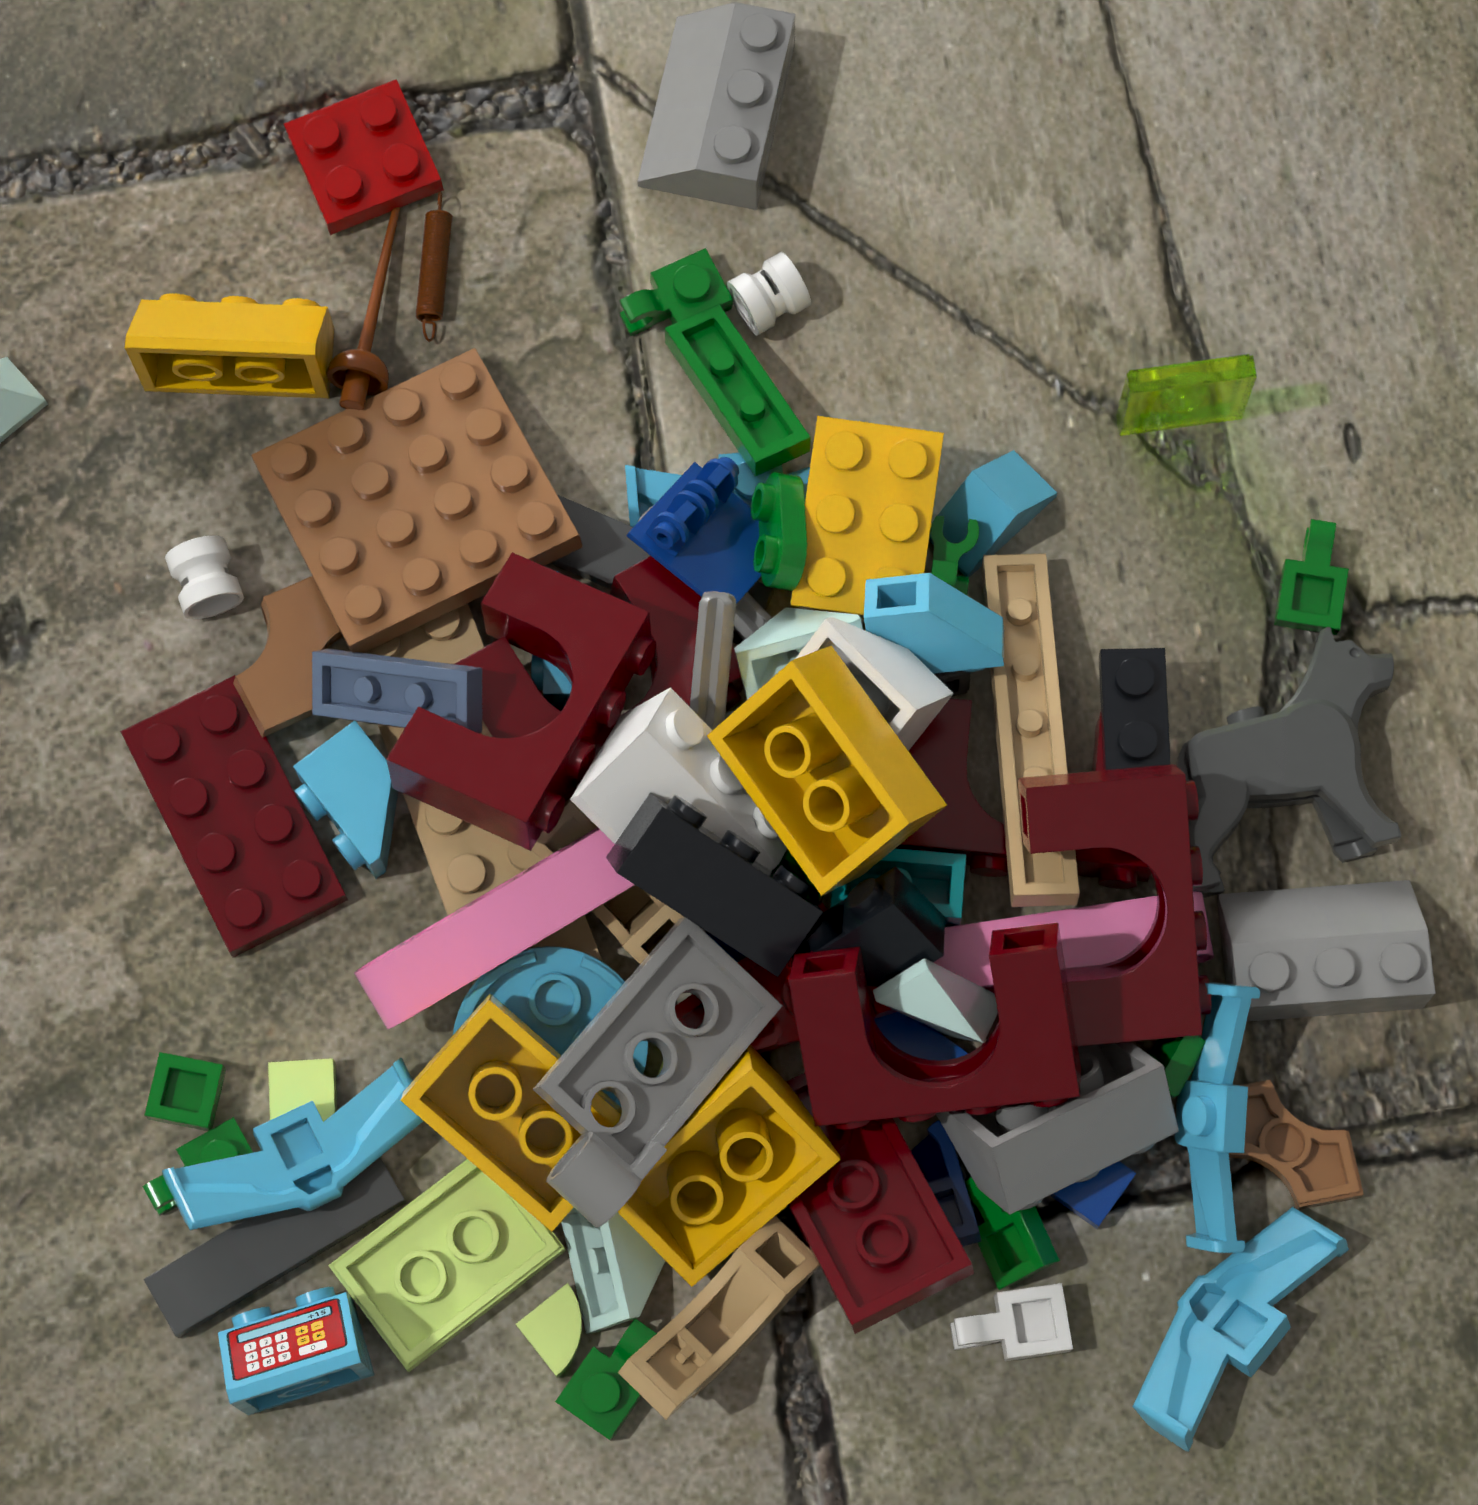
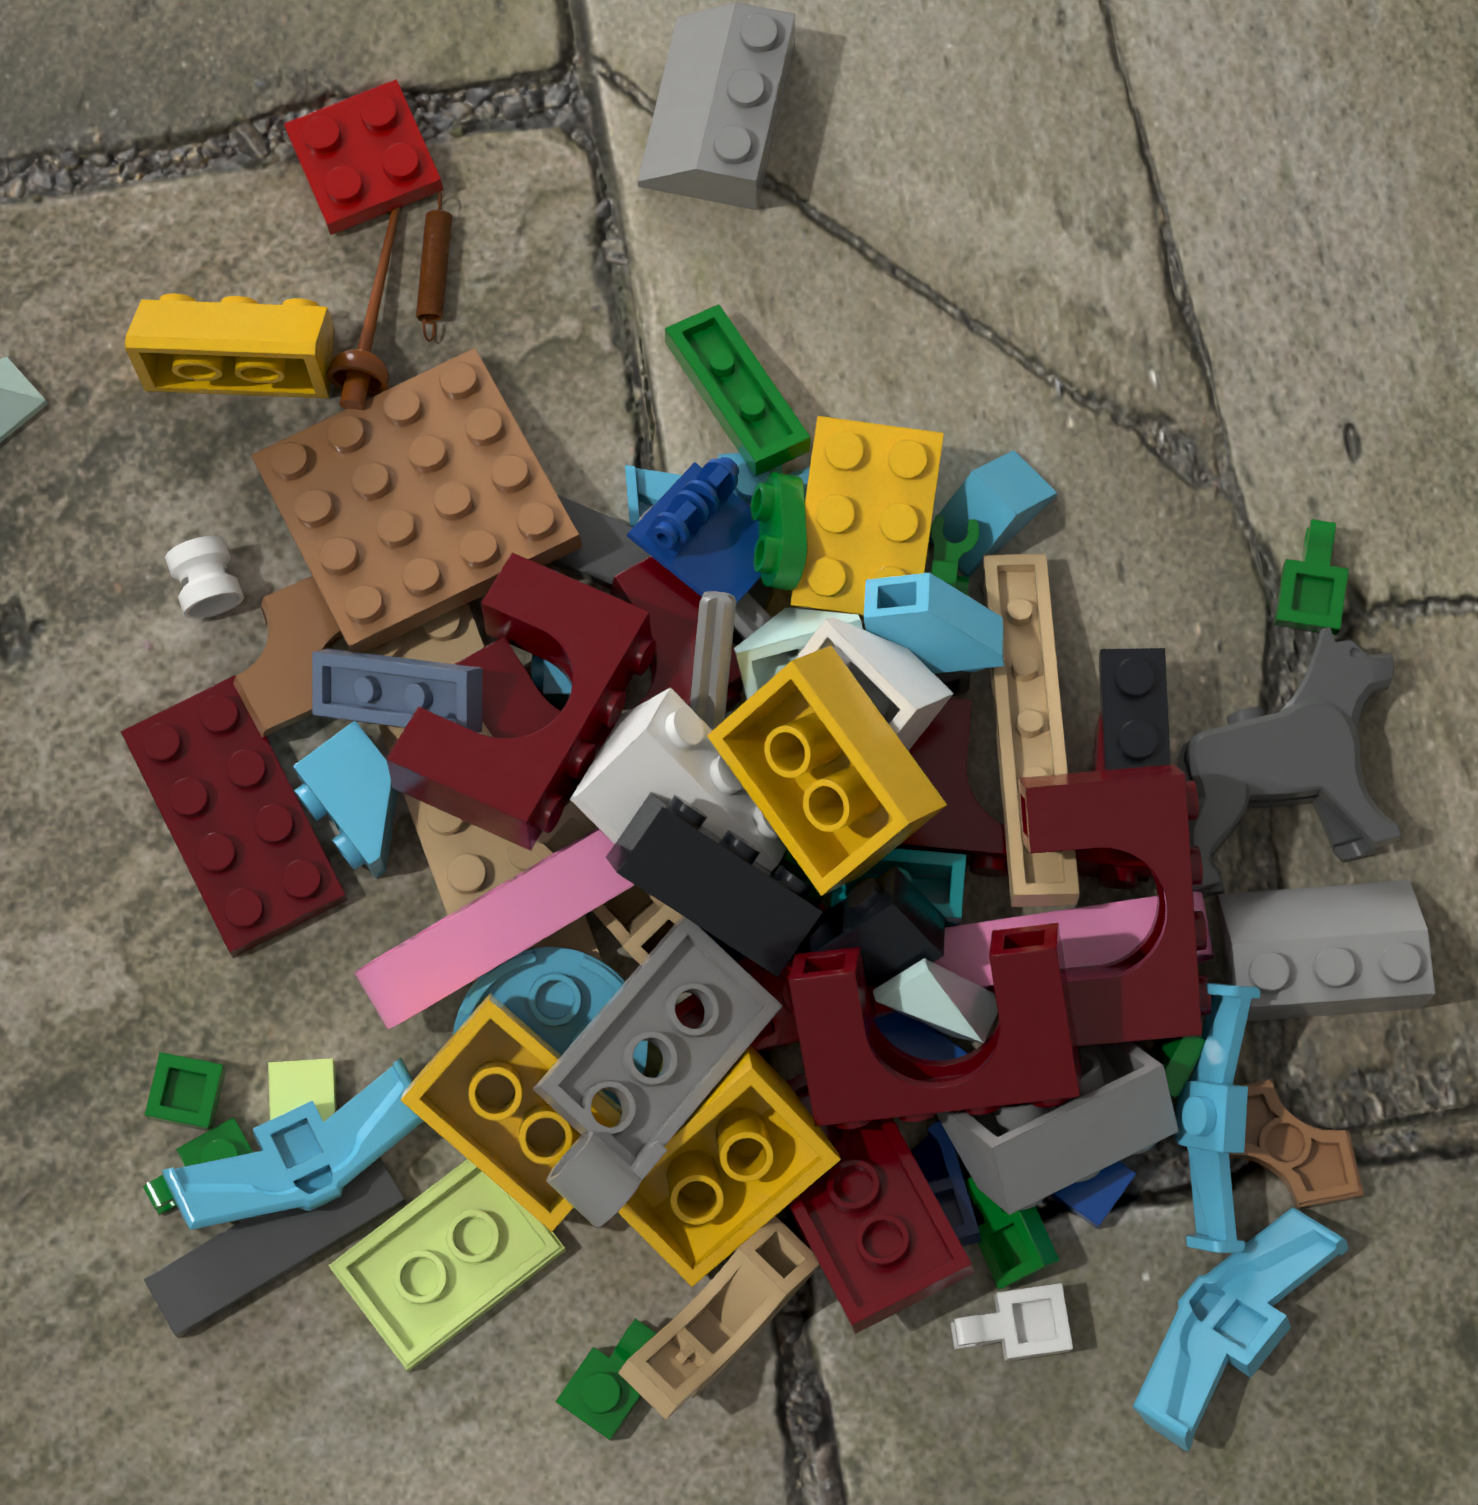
slope [218,1287,375,1415] -> none
yellowish green tile [516,1283,582,1378] -> none
light aqua slope [561,1207,665,1334] -> none
green plate [620,248,733,336] -> none
white wheel [727,252,811,336] -> none
clear neon green tile [1116,354,1257,436] -> none

